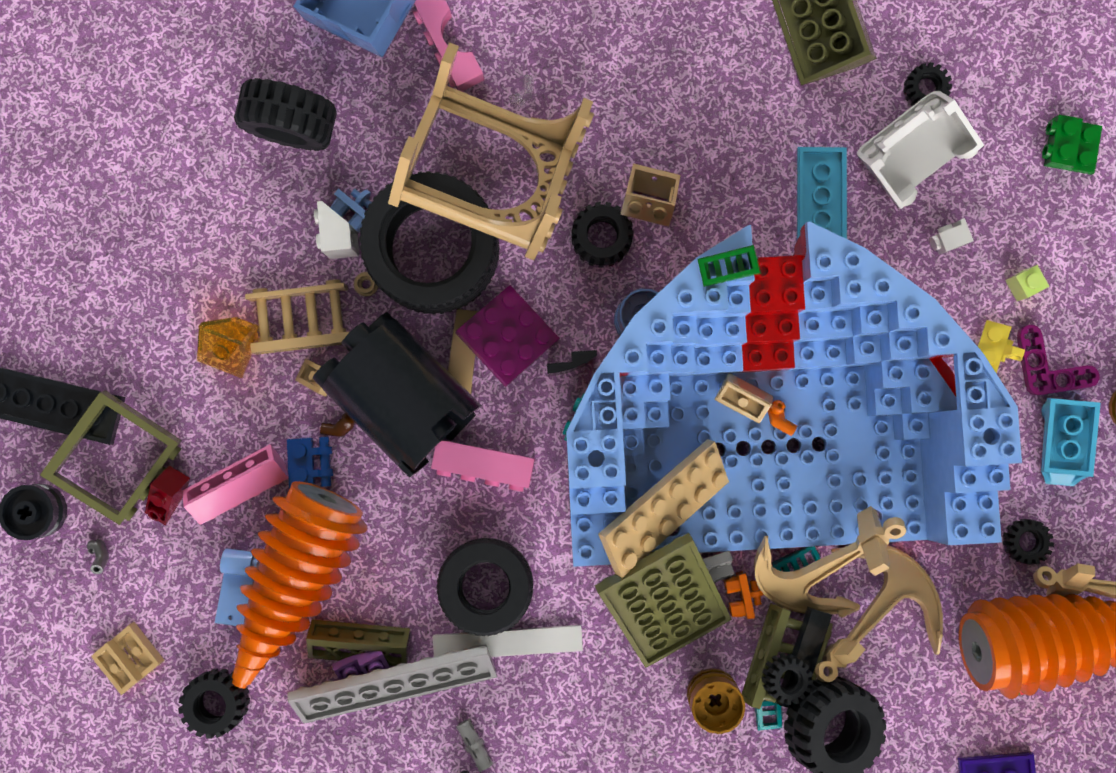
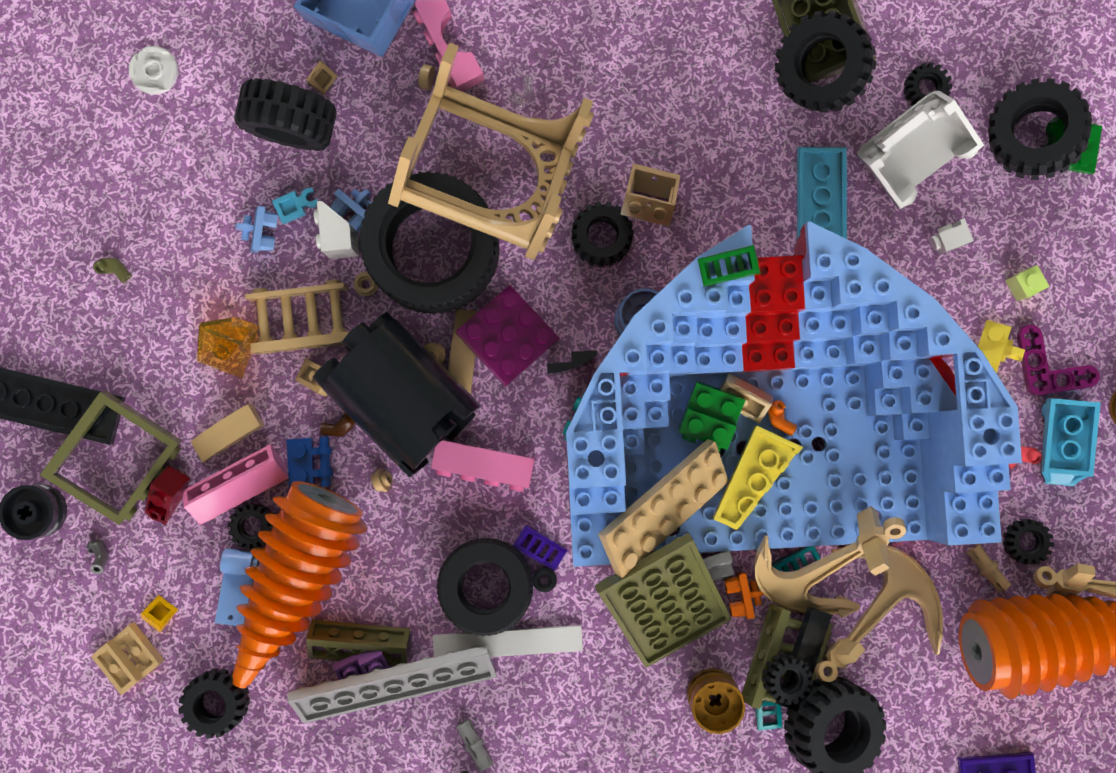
none -> olive arm [93,258,132,283]
none -> white tile [129,46,179,95]
none -> yellow slope [141,595,178,633]
none -> tan slope [190,404,265,463]
none -> black tyre [227,503,273,549]
none -> light blue hips [235,206,278,253]
none -> medium azure plate [272,188,318,225]
none -> tan slope [306,61,338,95]
none -> tan plate [371,468,393,492]
none -> tan tile [419,64,435,90]
none -> tan plate [424,342,445,364]
none -> dark purple slope [513,524,568,571]
none -> black plate [533,567,557,592]
none -> green plate [678,381,746,452]
none -> light yellow wing [712,425,803,530]
none -> black tyre [774,11,877,113]
none -> tan pin [966,544,1011,593]
none -> black tyre [988,78,1092,180]
none -> coral arm [1009,446,1042,470]

